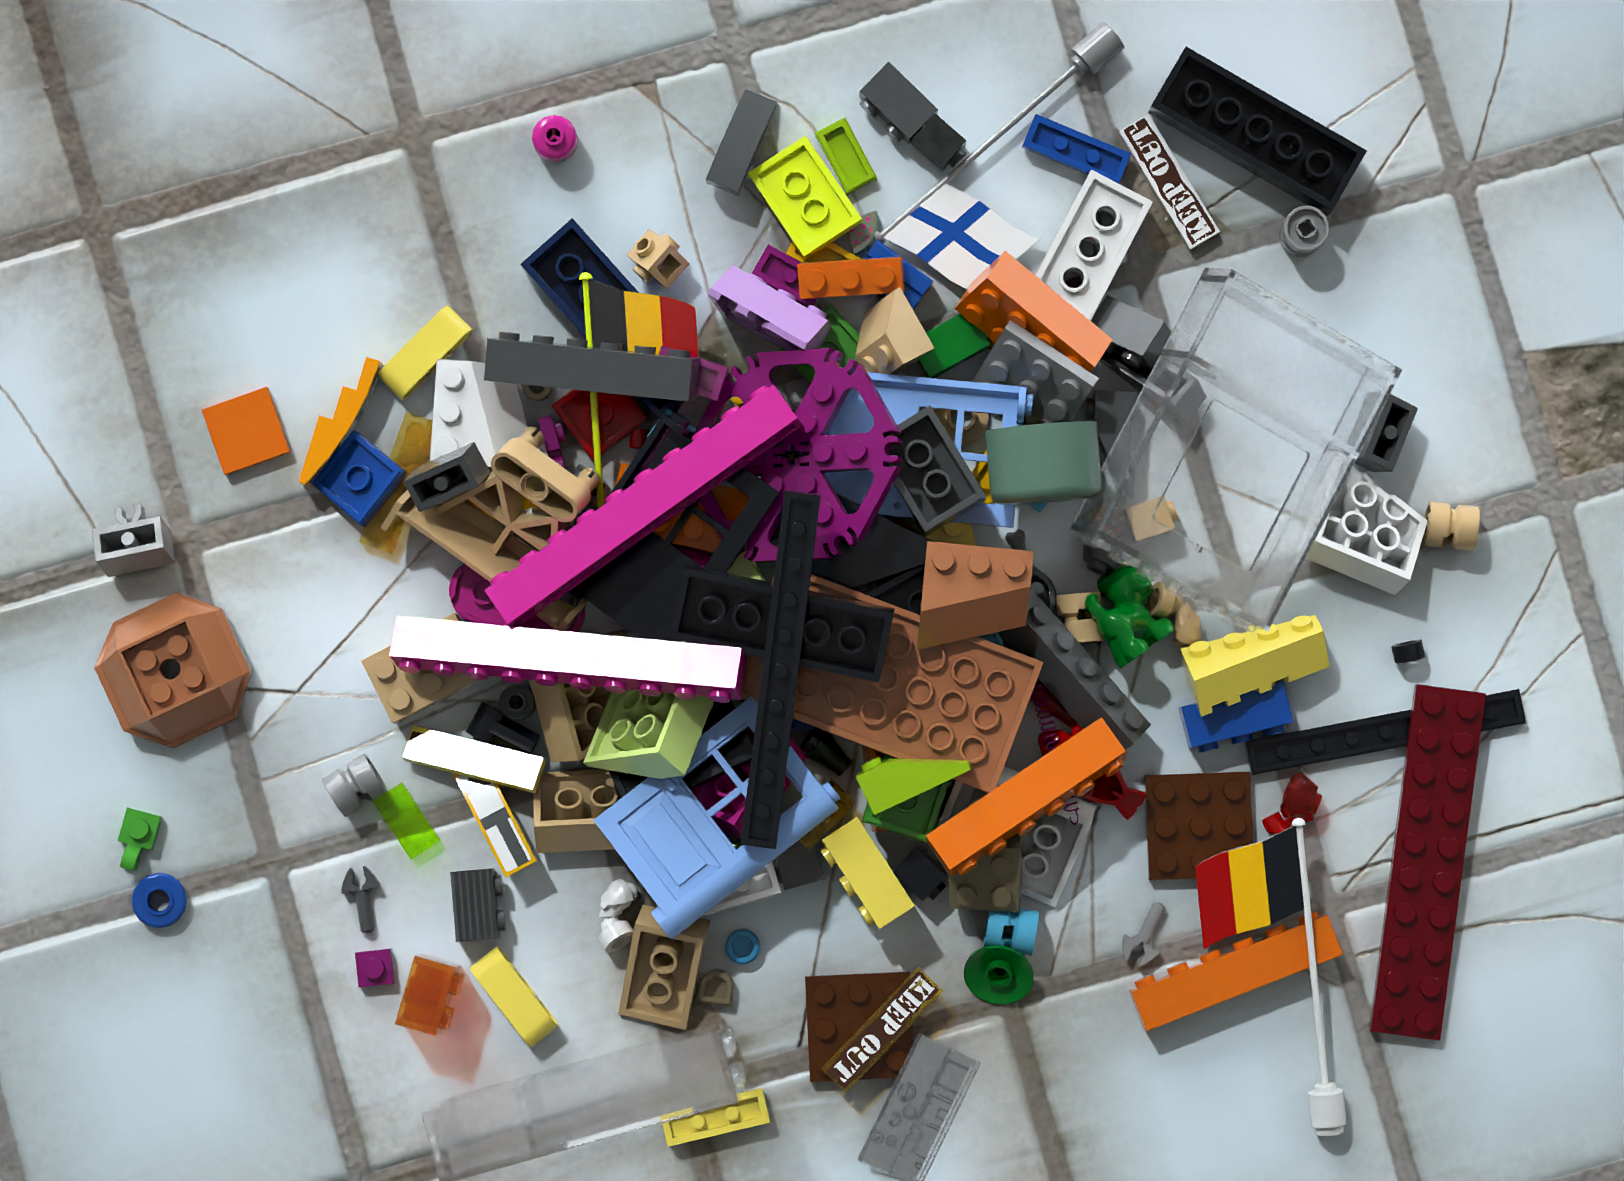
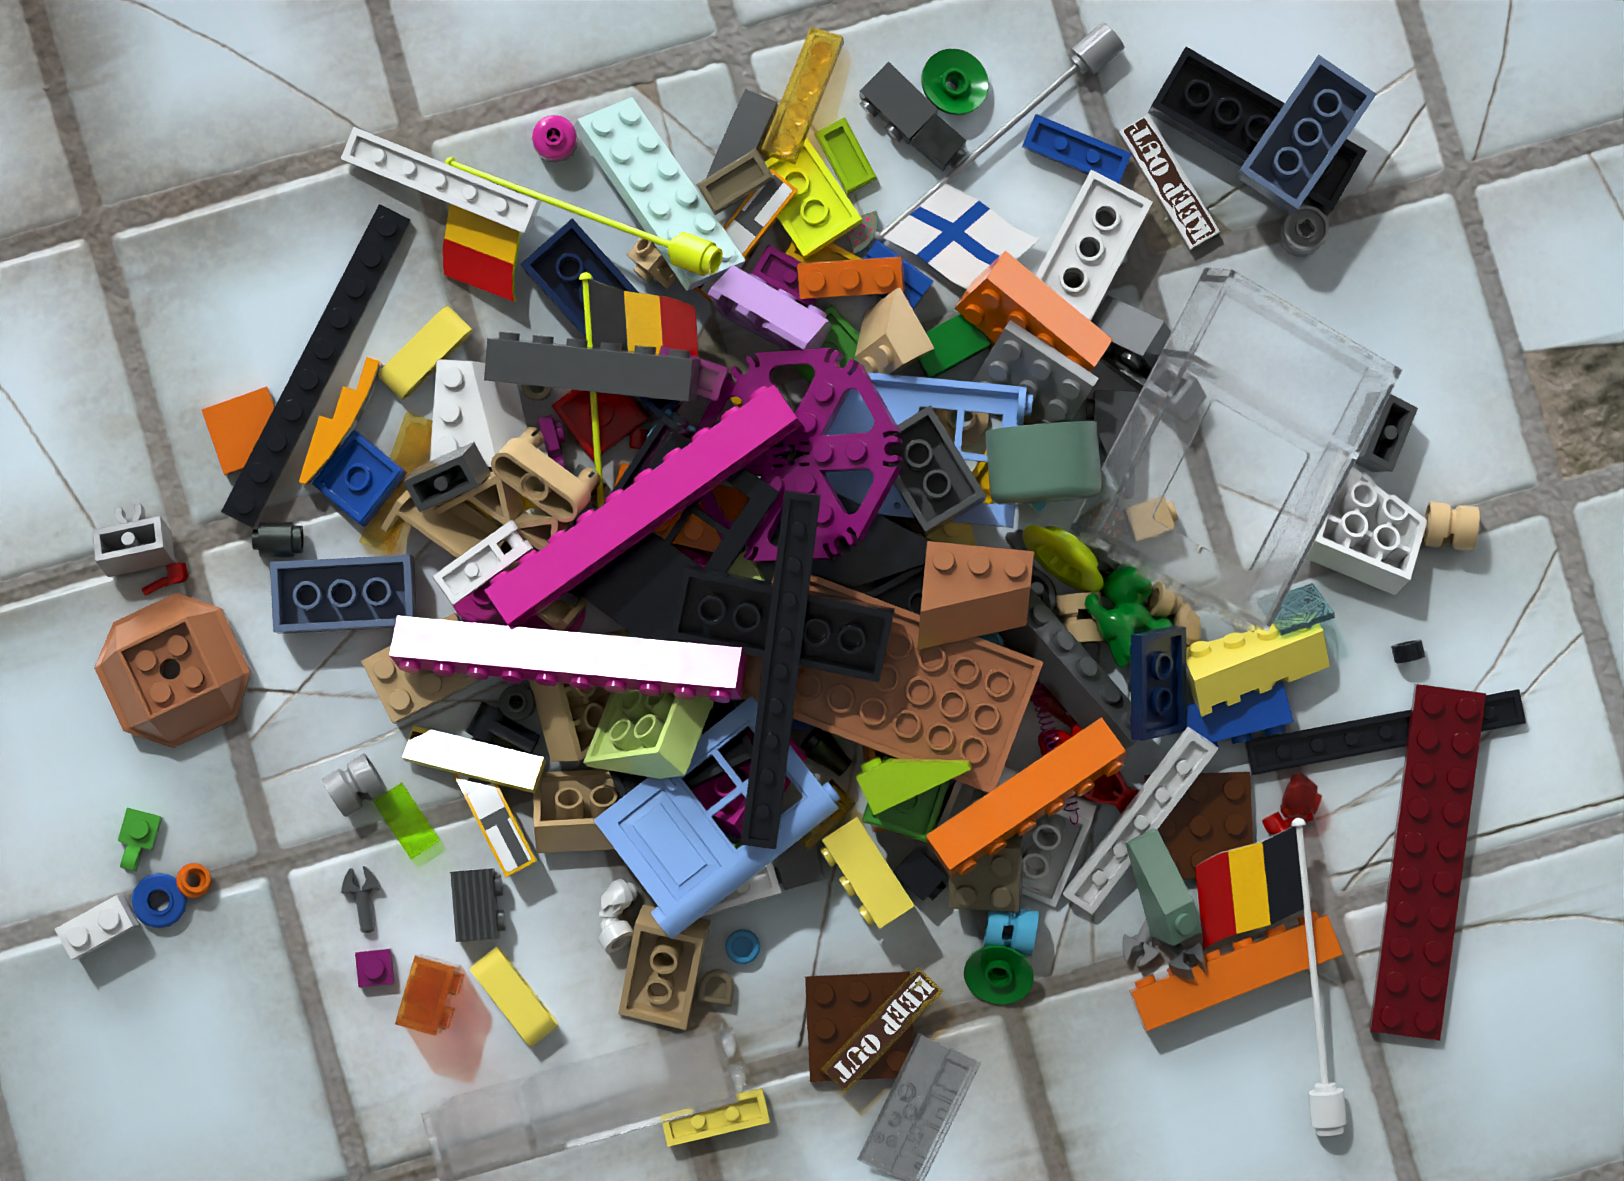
none -> white brick [55,894,140,960]
none -> red hand [142,562,188,596]
none -> orange plate [176,863,212,898]
none -> black plate [221,204,411,528]
none -> pearl dark grey brick [252,522,304,557]
none -> sand blue brick [270,555,417,634]
none -> white plate [341,127,541,235]
none -> white plate [432,520,534,606]
none -> flag [443,157,723,302]
none -> light aqua plate [574,97,746,291]
none -> slope [694,168,798,302]
none -> dark tan tile [696,148,774,215]
none -> clear yellow plate [761,27,844,164]
none -> green dish [921,49,989,115]
none -> neon yellow wheel [1022,525,1104,592]
none -> white plate [1062,727,1218,915]
none -> sand green slope [1125,829,1202,946]
none -> dark blue plate [1130,626,1186,741]
none -> dark grey bar [1158,939,1206,979]
none -> sand blue brick [1235,54,1377,215]
none -> clear light blue piece [1259,583,1335,636]

